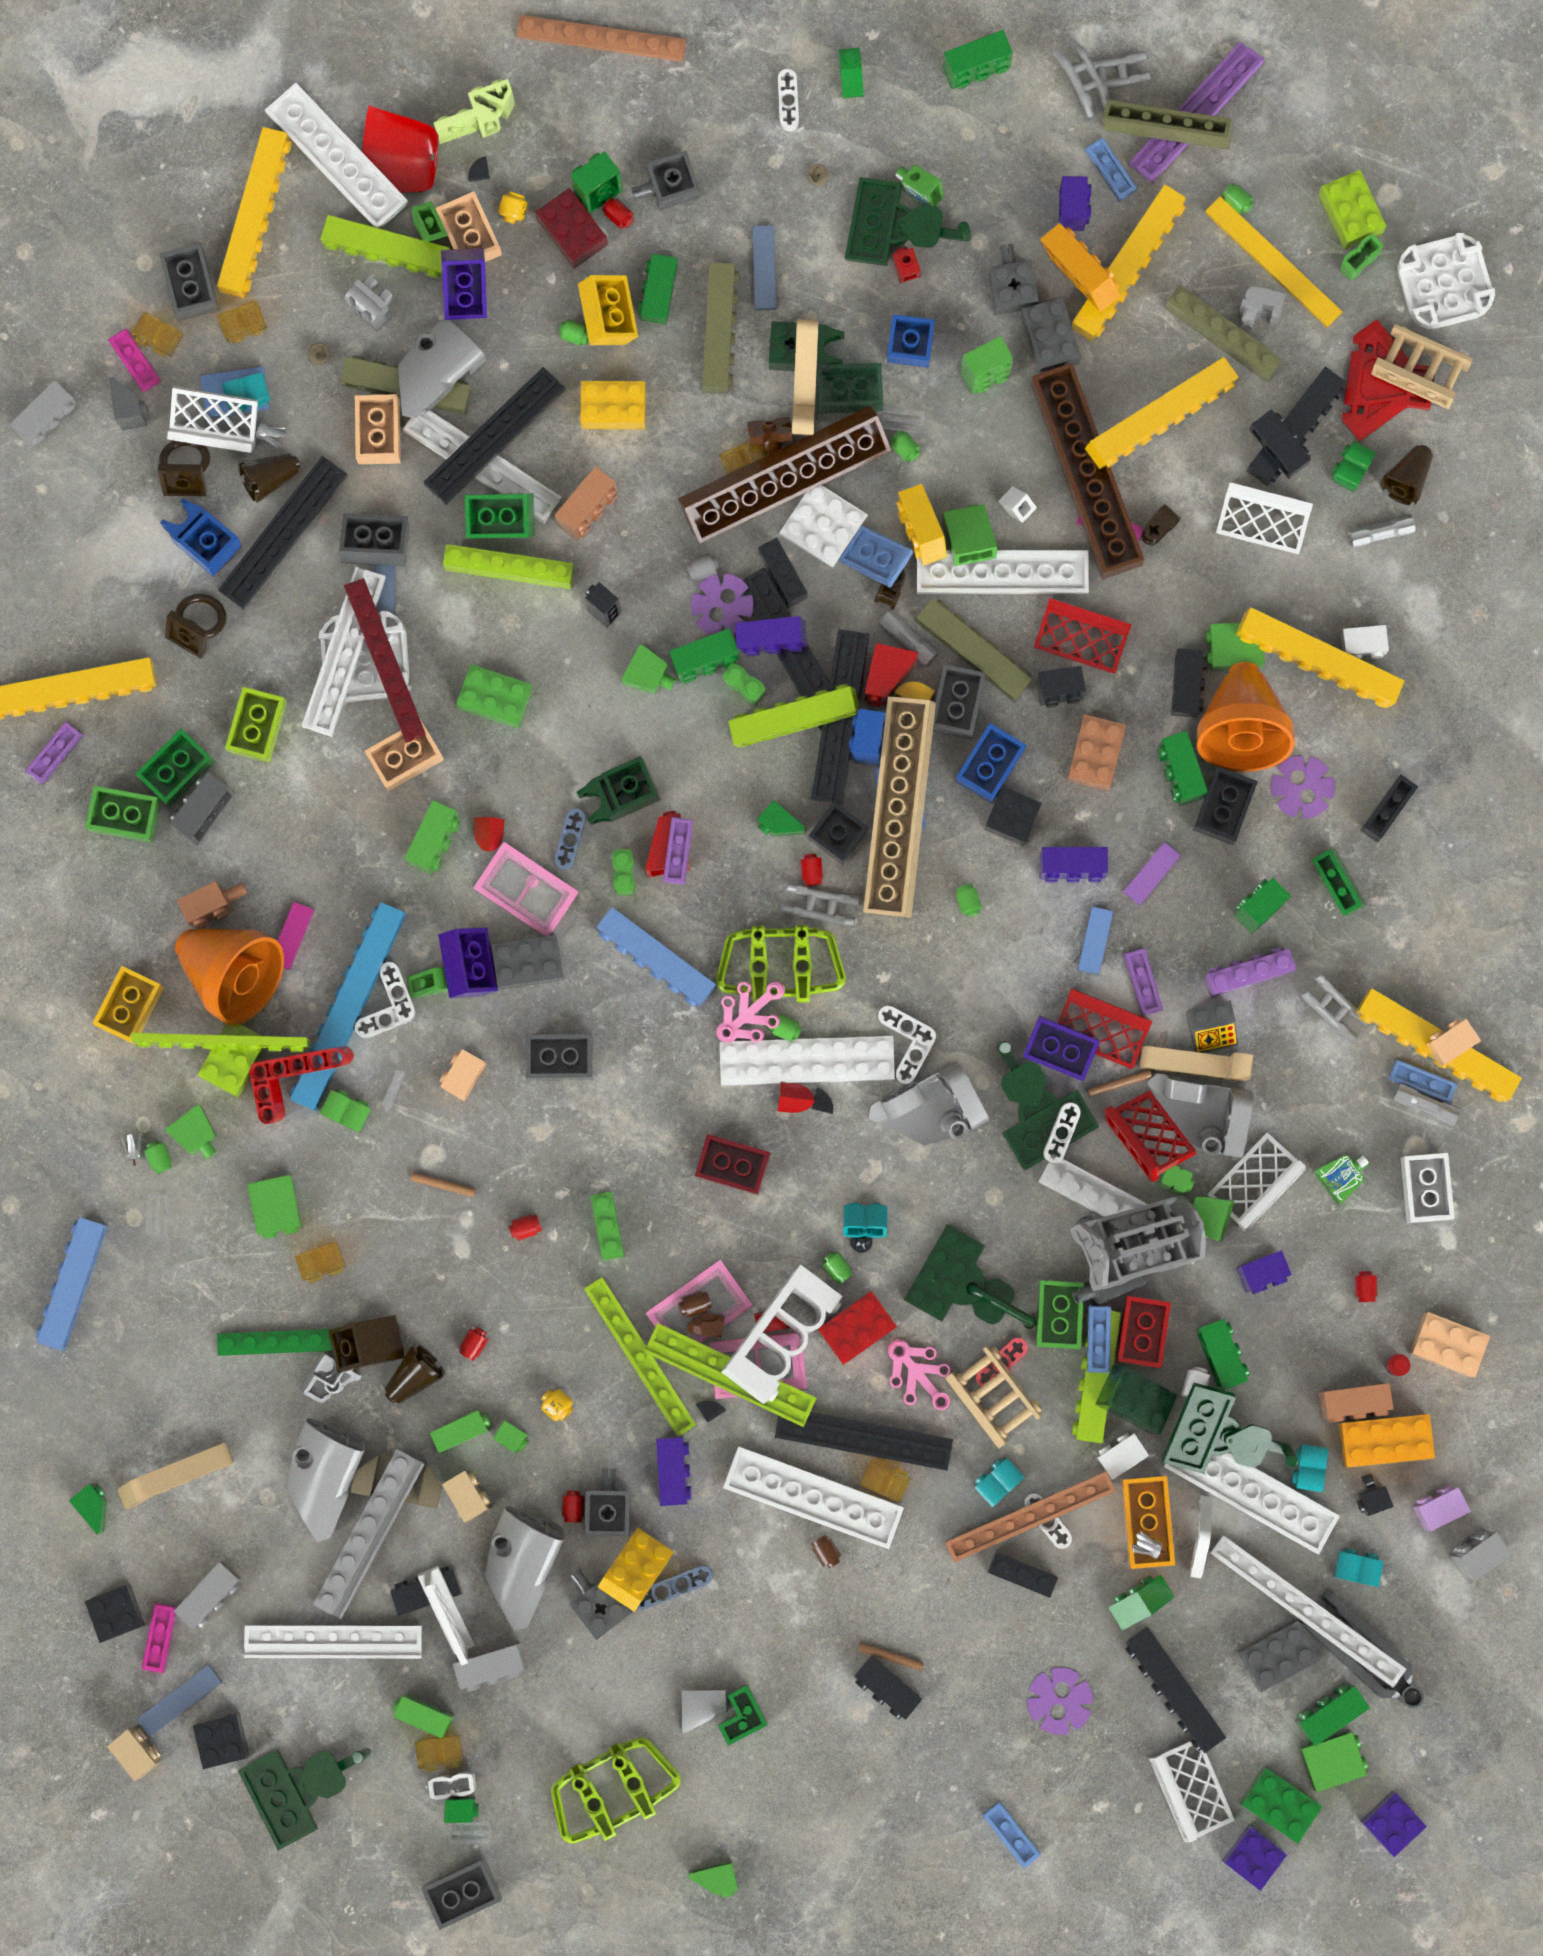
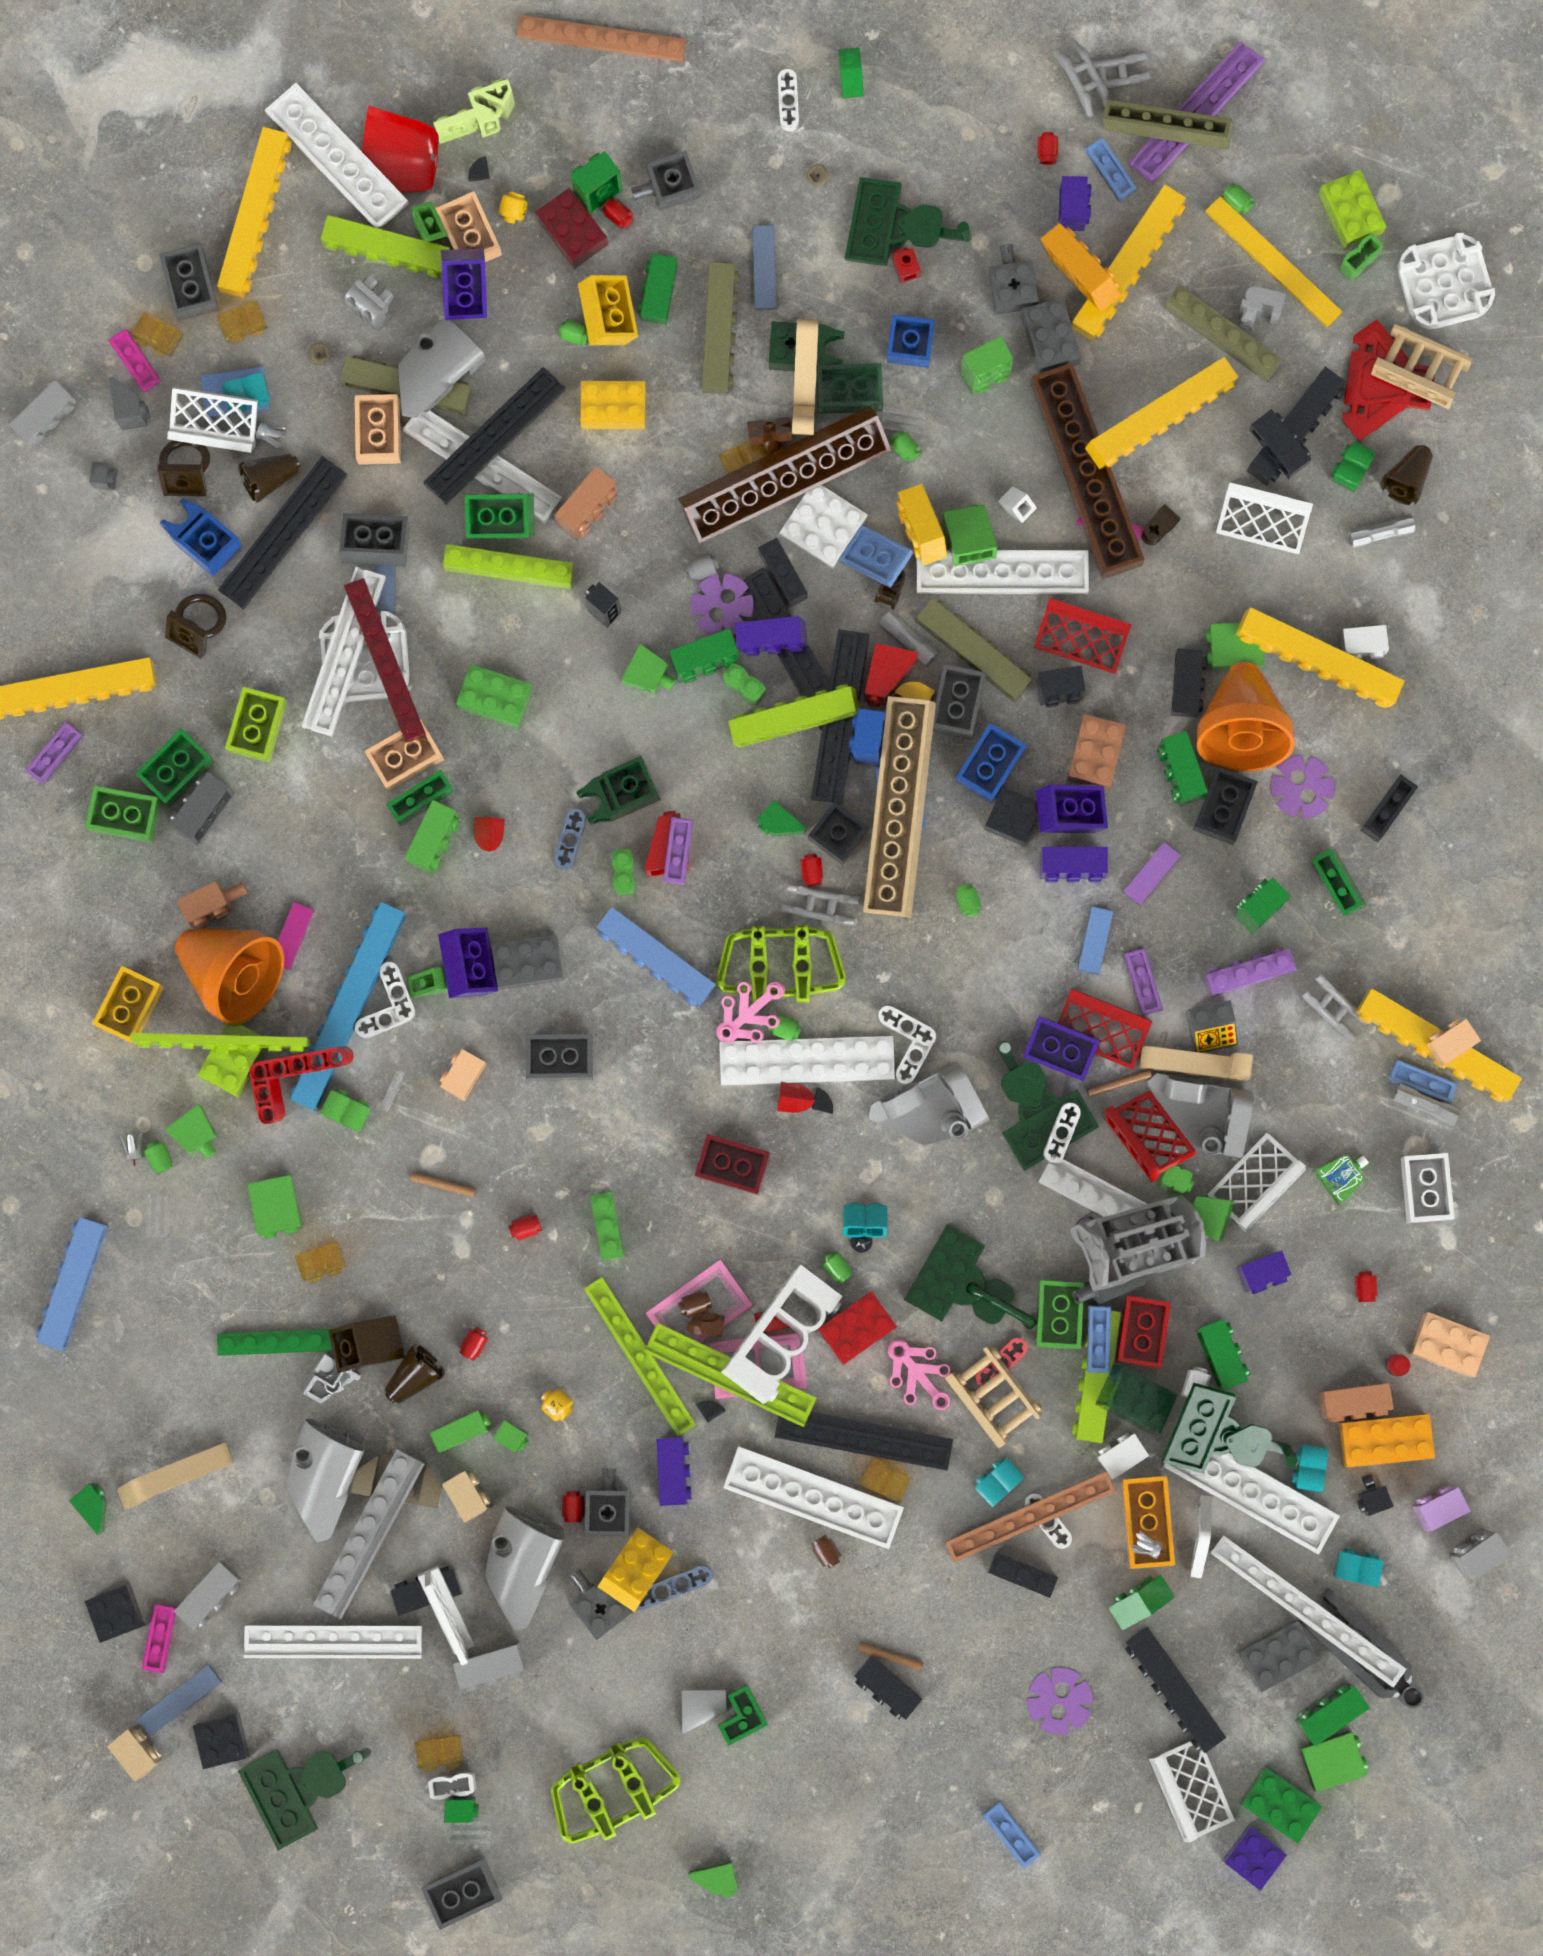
bright green brick [392,1693,455,1739] -> none
clear door [474,842,579,936] -> none
bright green torso [895,165,945,207] -> none
green brick [943,30,1013,89] -> none
dark purple brick [1360,1791,1427,1857] -> none
none -> dark grey brick [89,461,118,491]
none -> green brick [386,770,455,826]
none -> dark purple brick [1036,784,1108,834]
none -> red brick [1037,132,1059,165]

